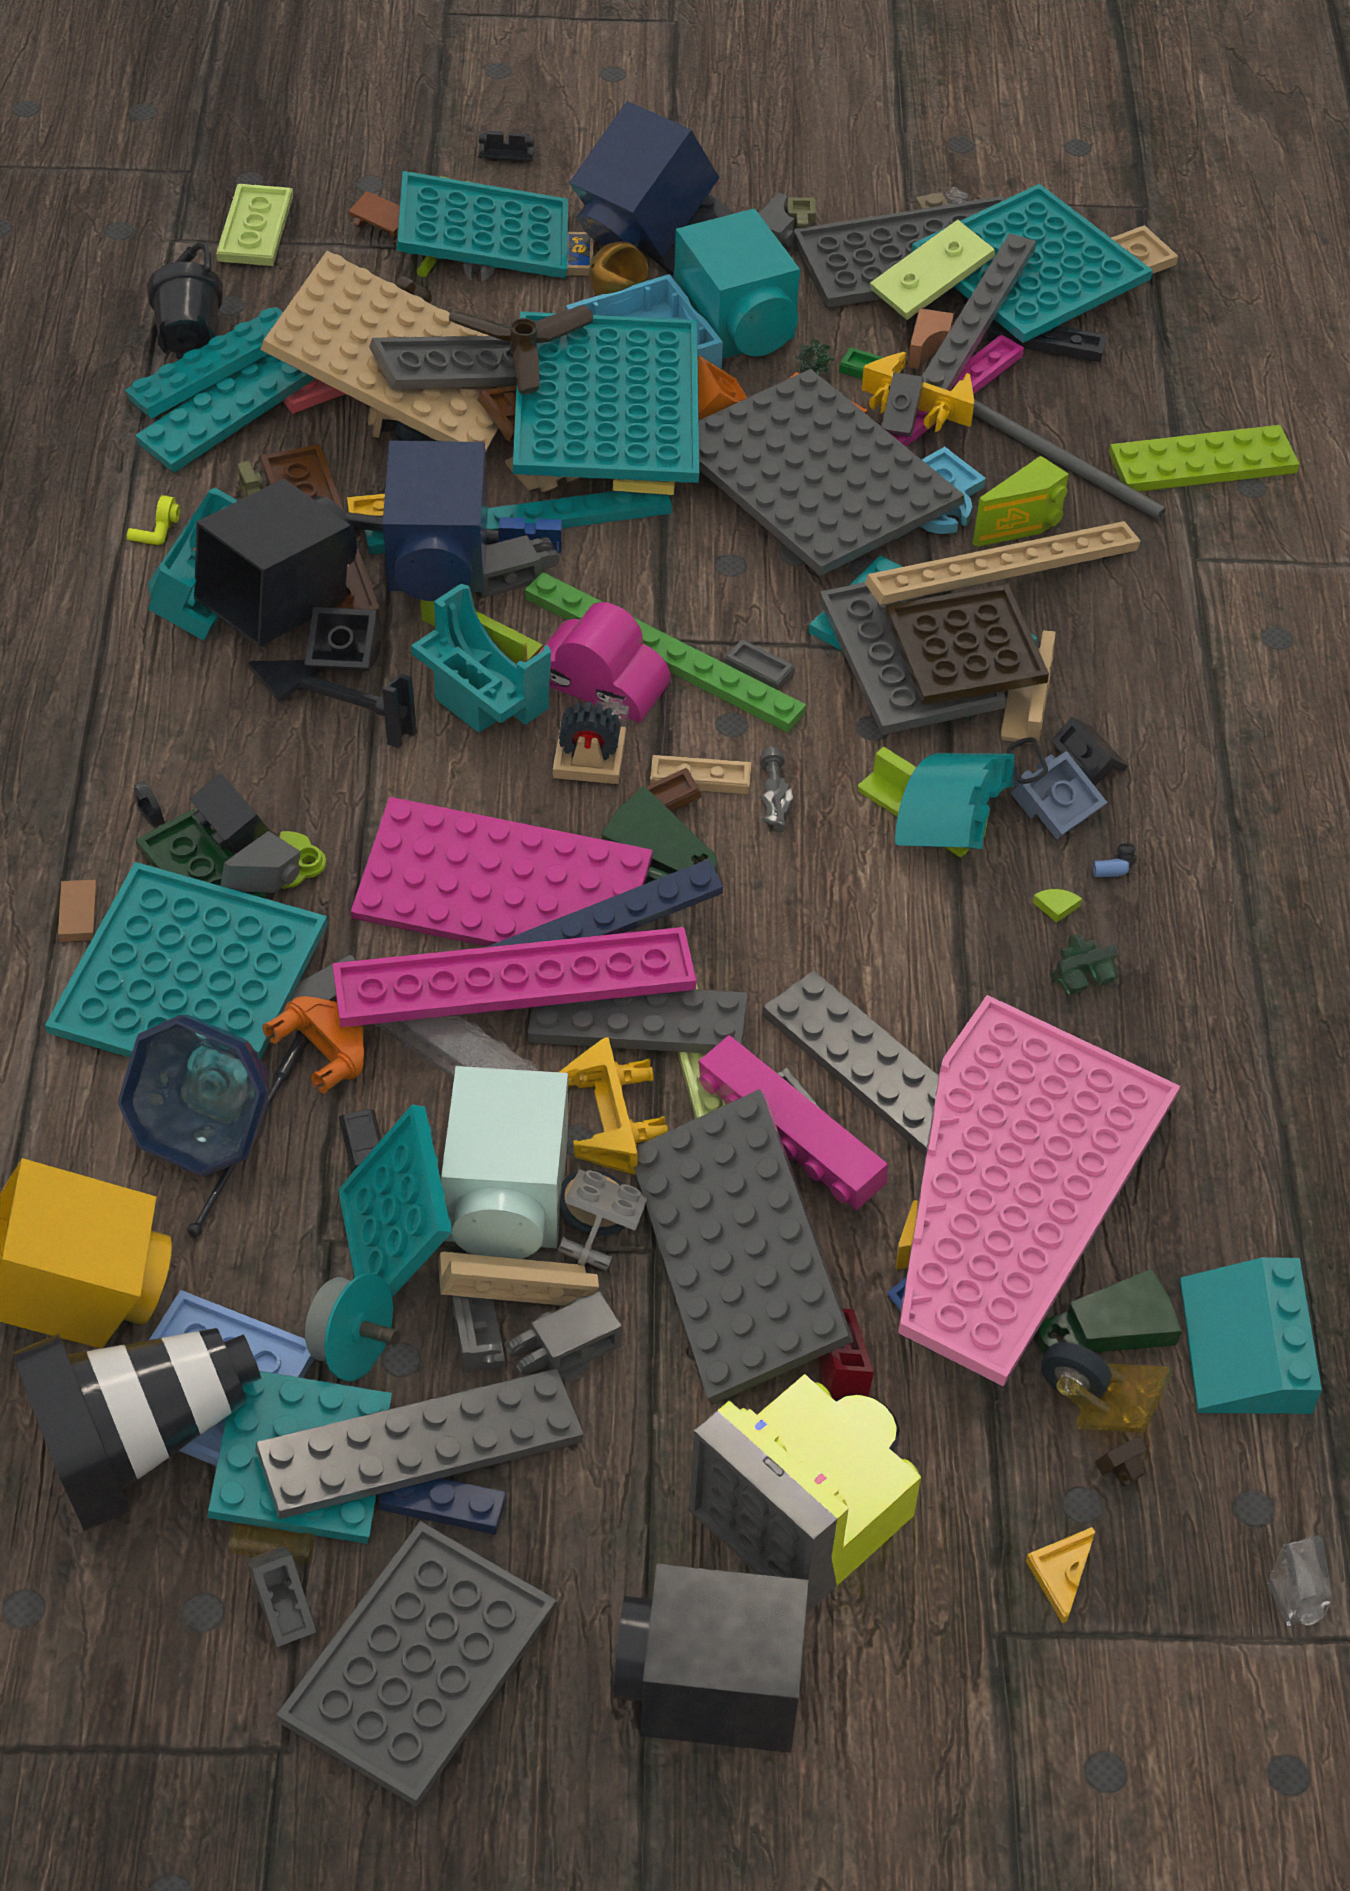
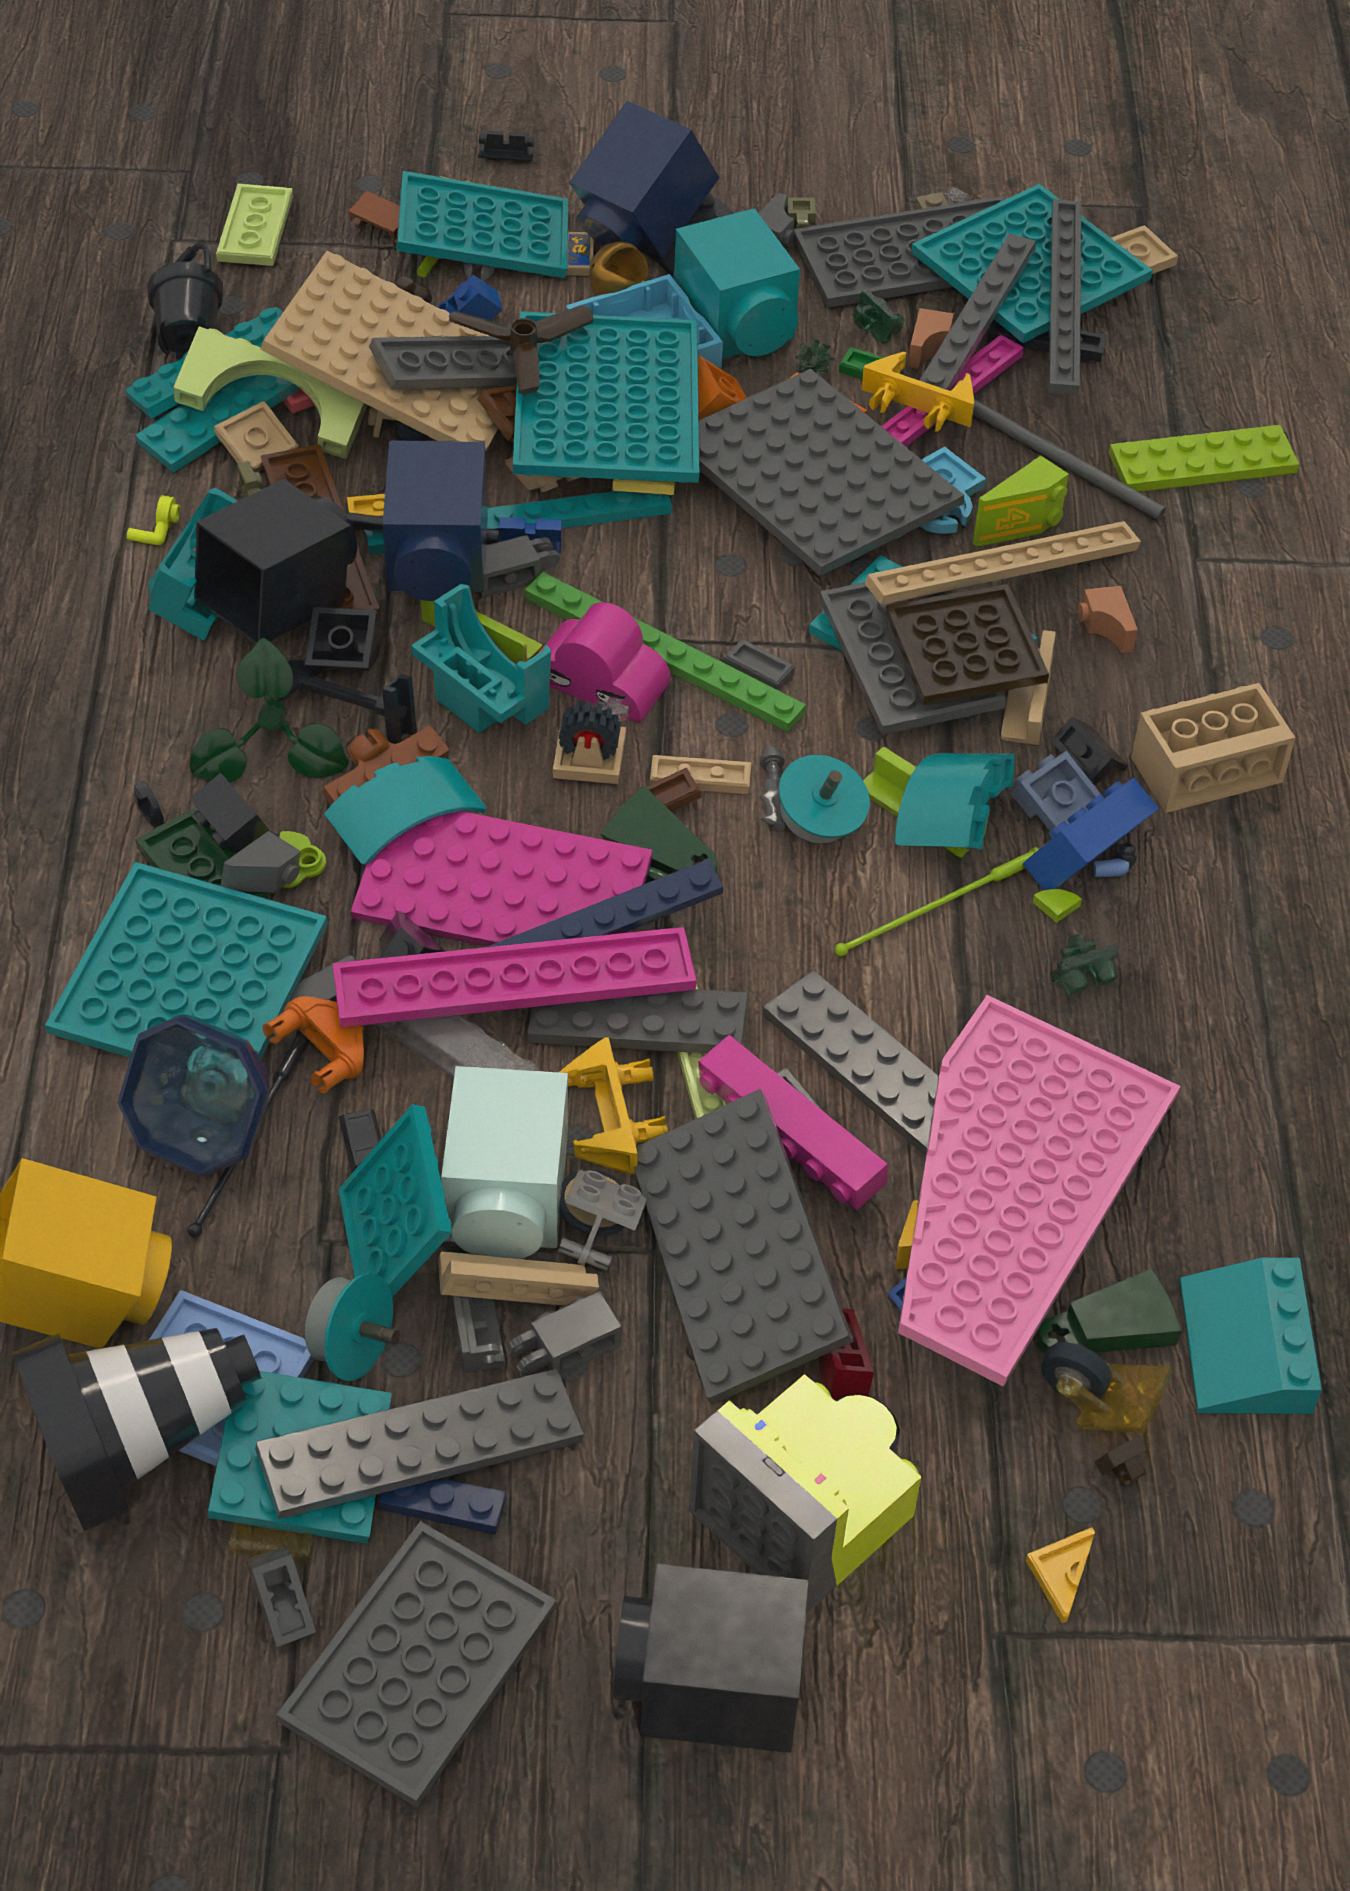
medium nougat tile [58,880,97,942] -> none
yellowish green plate [870,220,995,320] -> none
dark grey plate [882,373,924,437] -> none
black piece [1007,737,1048,784] -> none
clear slope [1267,1535,1333,1626] -> none
none -> yellowish green arch [173,327,368,459]
none -> dark green plant [190,638,349,783]
none -> tan tile [213,401,299,473]
none -> dark orange plate [322,725,450,805]
none -> teal panel [324,756,487,865]
none -> black slope [379,911,446,958]
none -> blue slope [437,275,503,321]
none -> teal piece [778,755,870,843]
none -> lime piece [834,847,1039,957]
none -> clear green hips [852,290,905,343]
none -> blue wedge [1022,777,1159,890]
none -> dark grey plate [1048,199,1081,395]
none -> nougat arch [1078,586,1138,654]
none -> tan brick [1131,683,1296,813]

